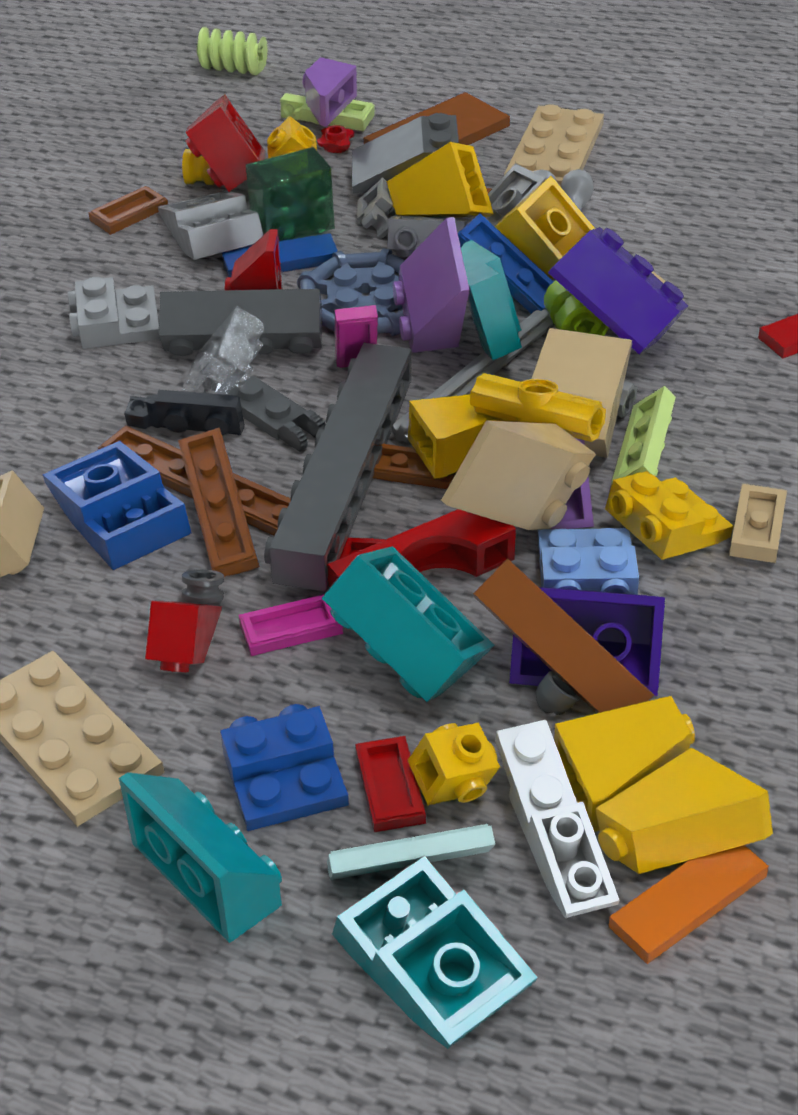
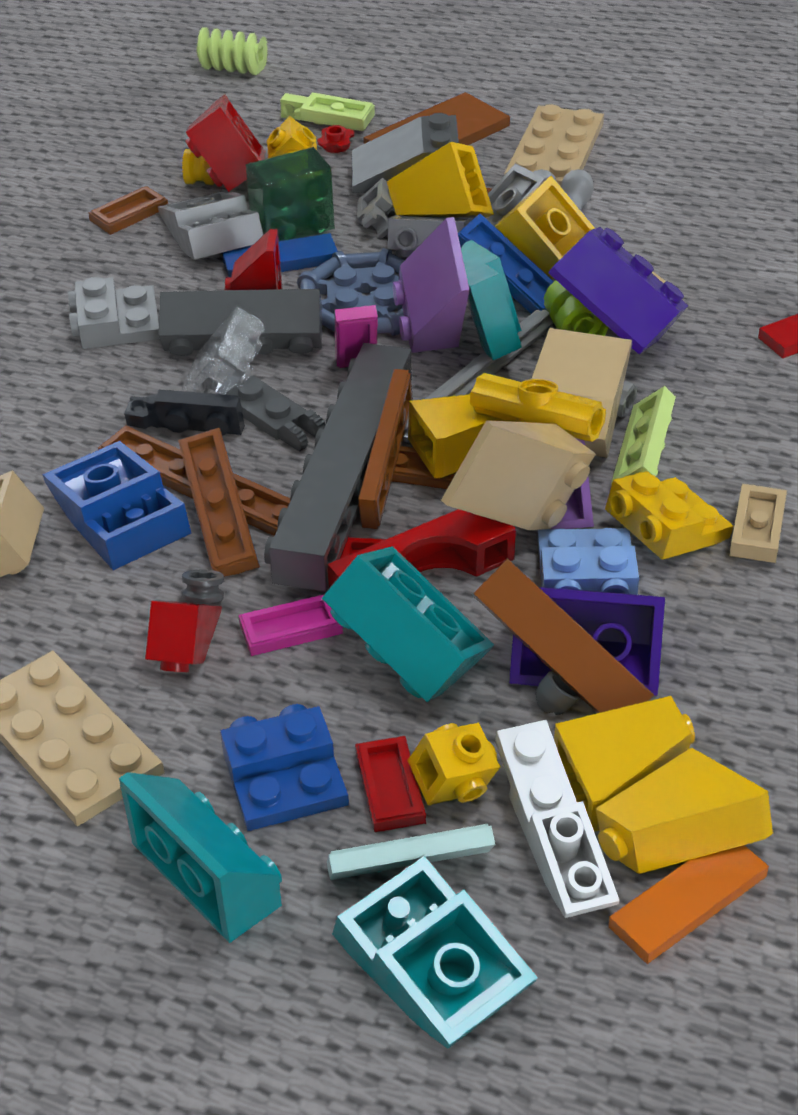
medium lavender slope [303,57,357,127] -> none
none -> dark orange tile [358,369,413,529]

